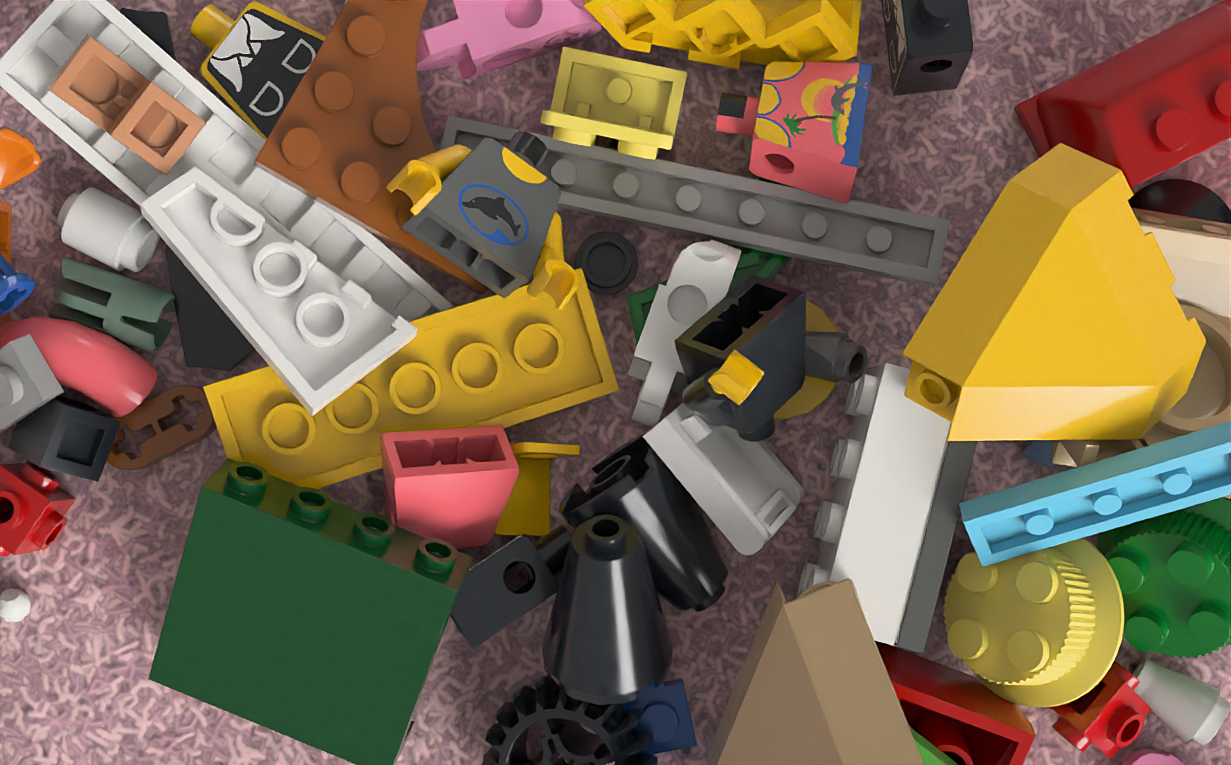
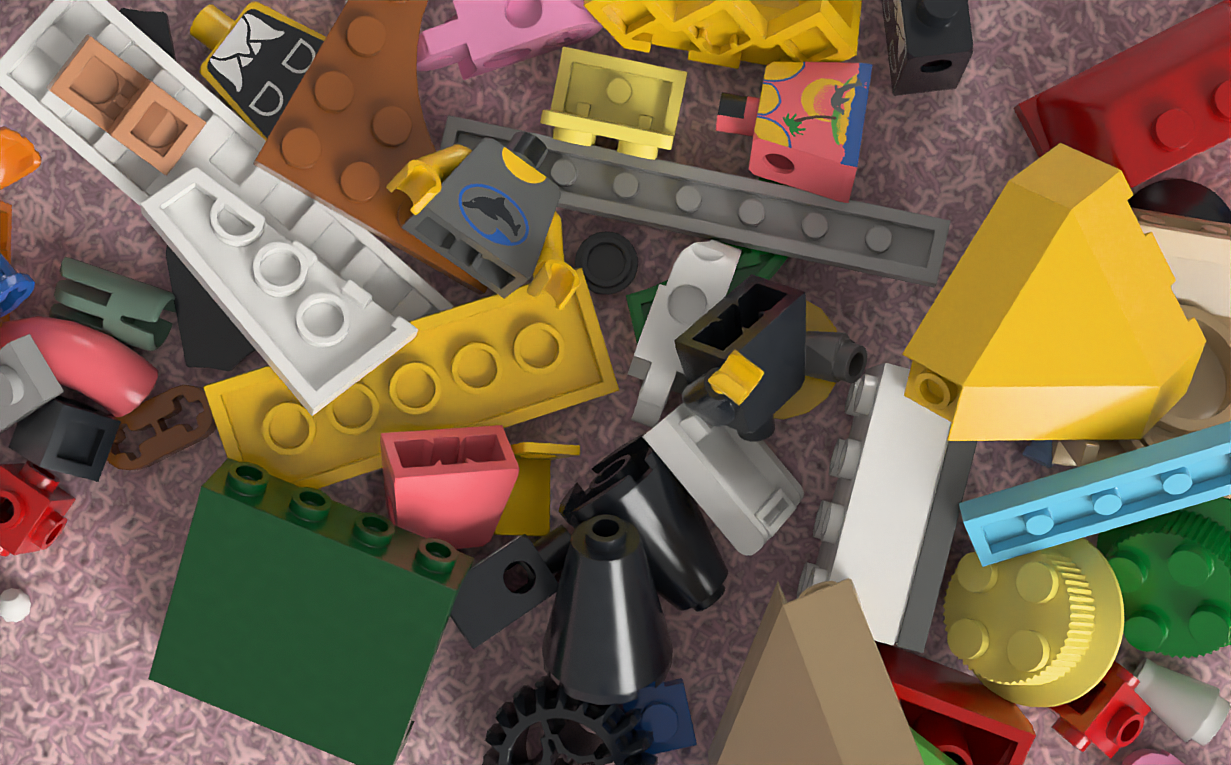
white brick [57,187,160,272] -> none

